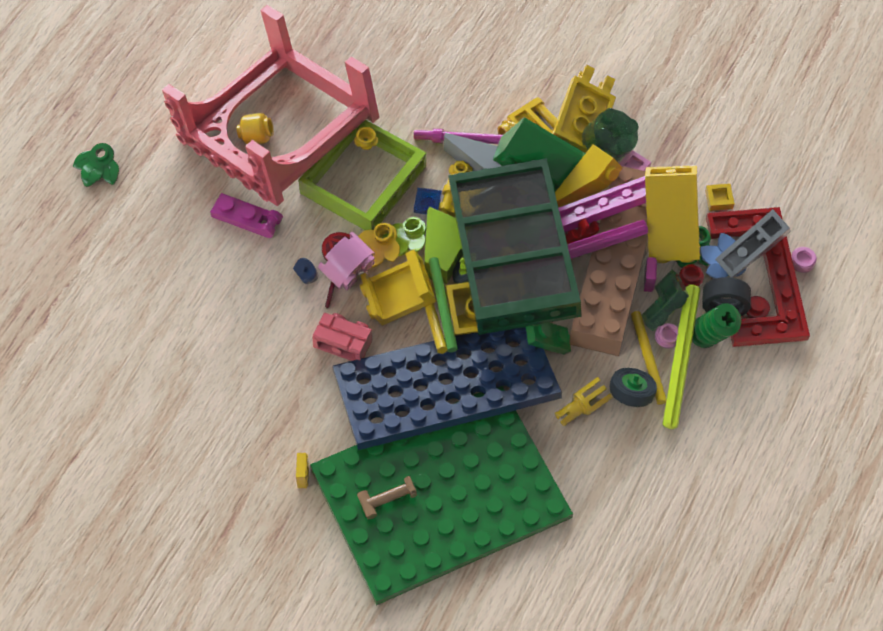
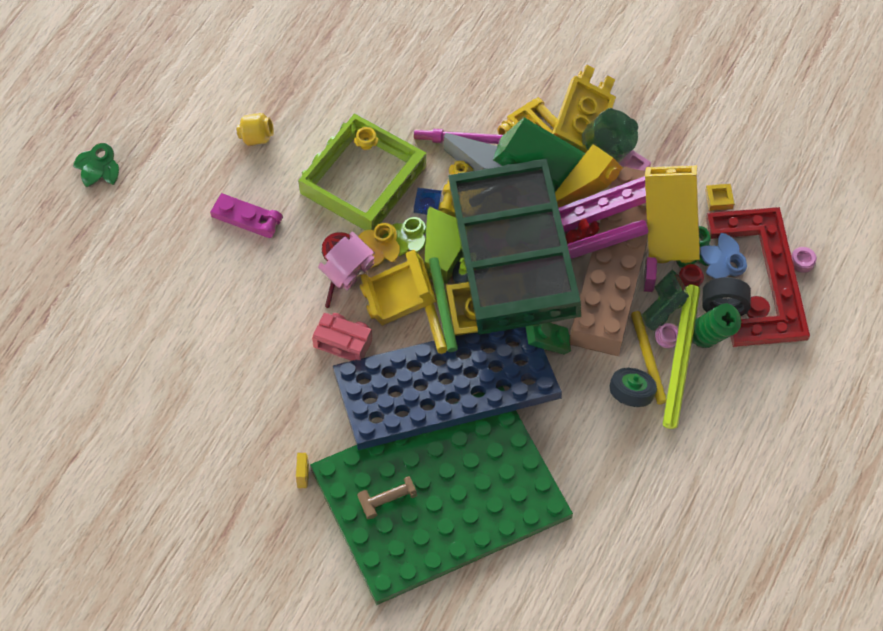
coral arch [162,5,380,206] -> none
dark blue piece [293,258,318,284] -> none
yellow arm [555,377,613,427] -> none
light grey slope [715,209,791,278] -> none

